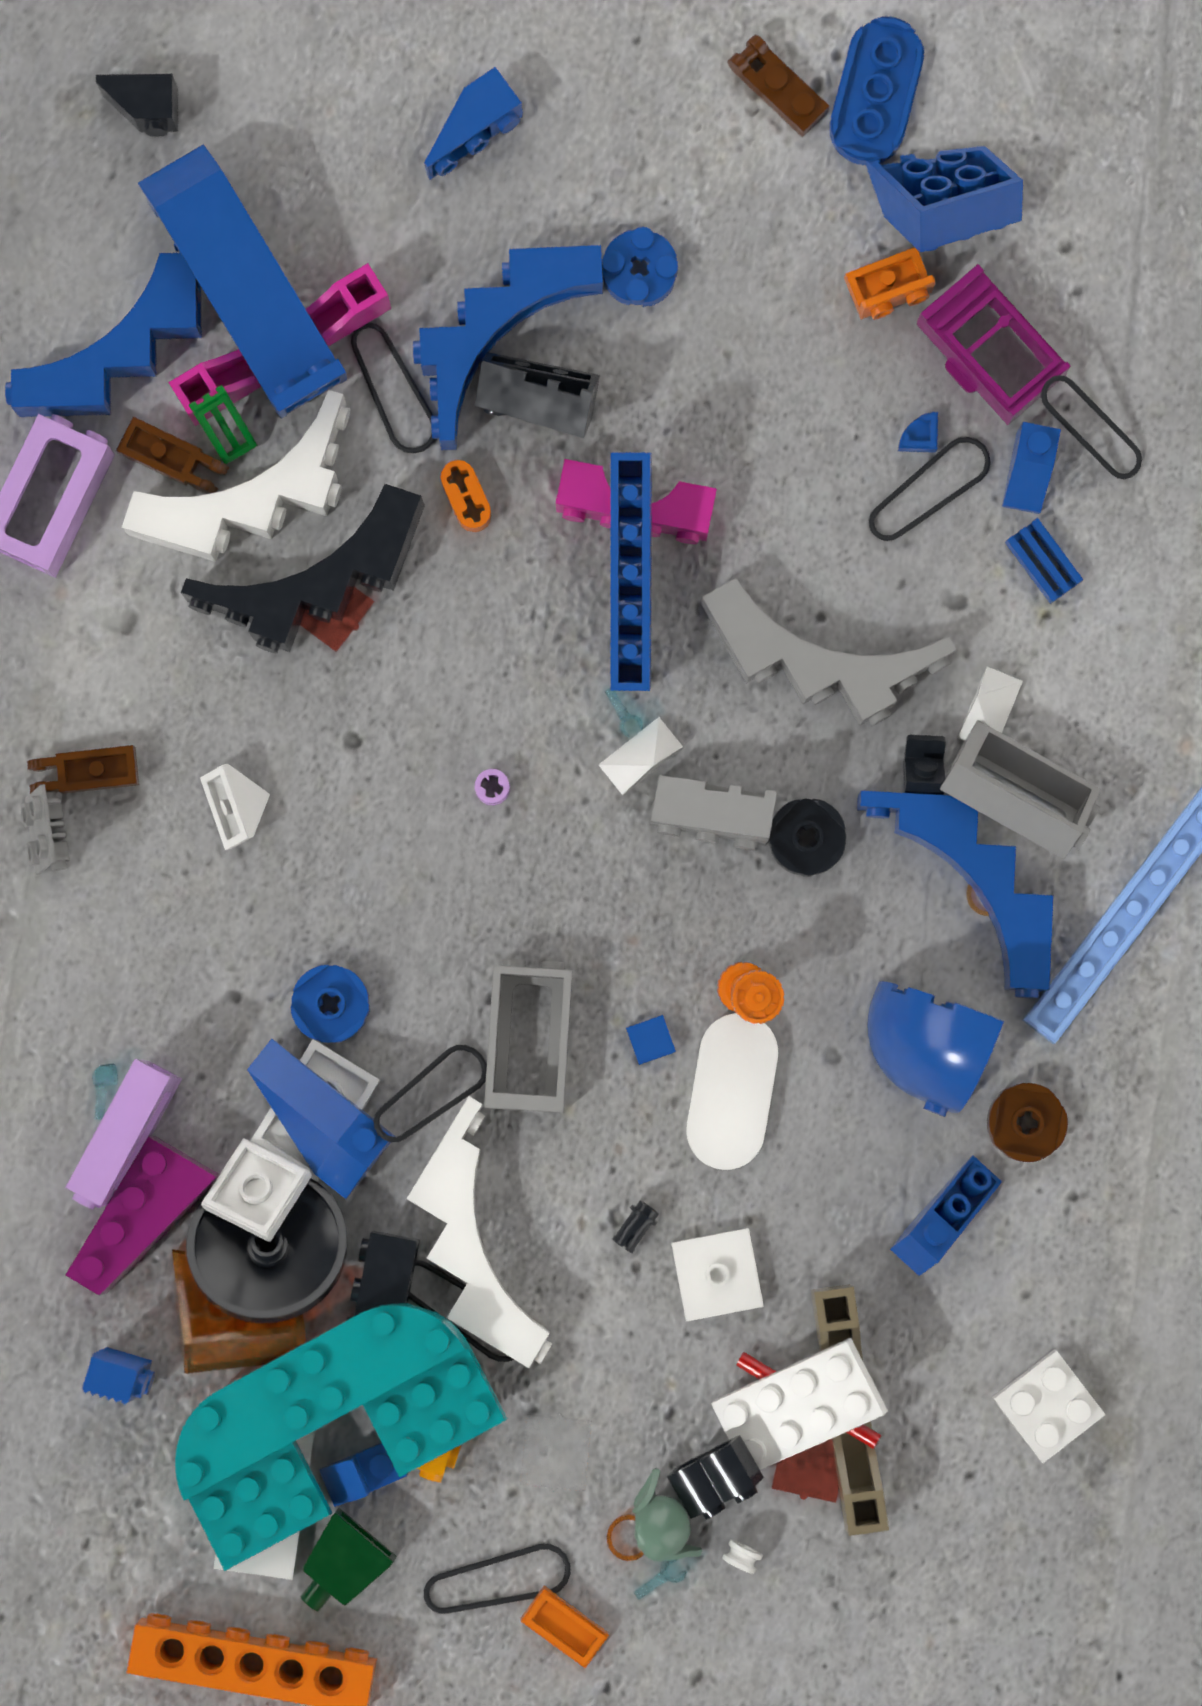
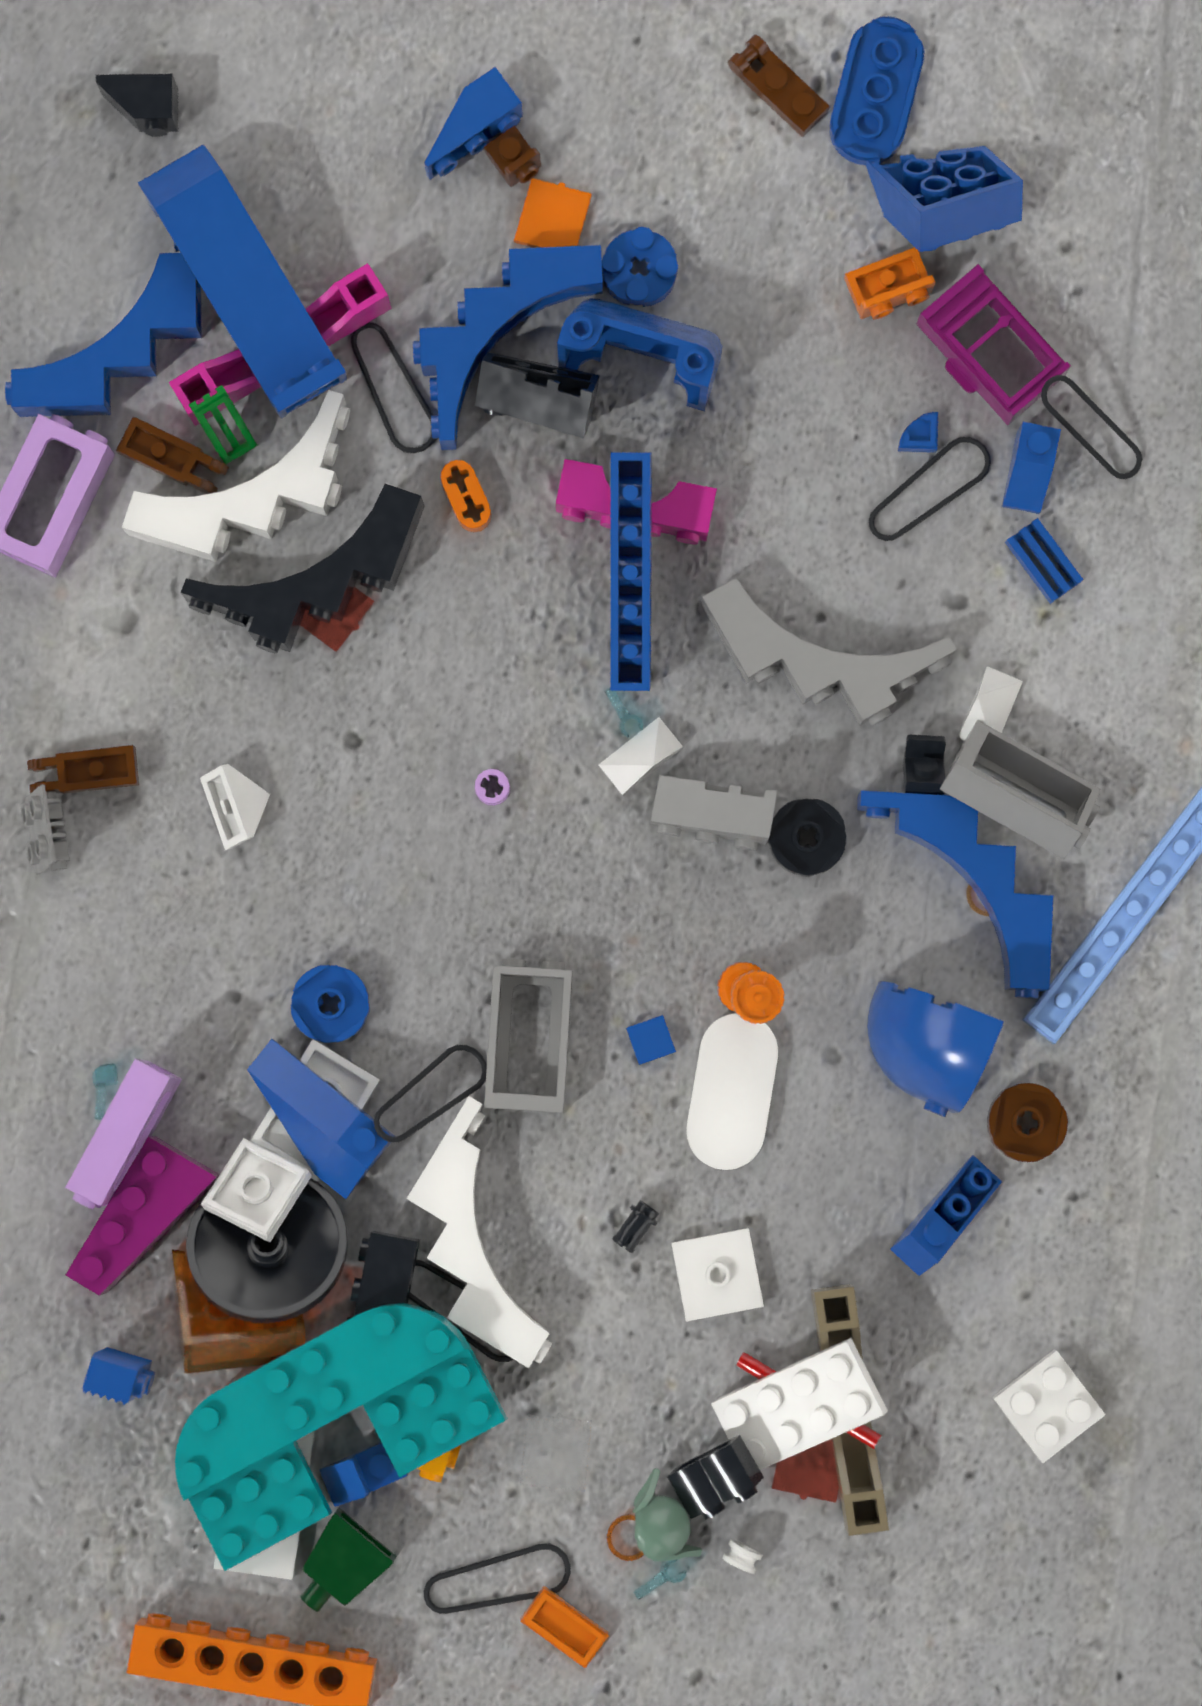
none -> reddish brown bracket [484,125,541,188]
none -> orange piece [514,178,592,248]
none -> blue windscreen [557,298,722,412]

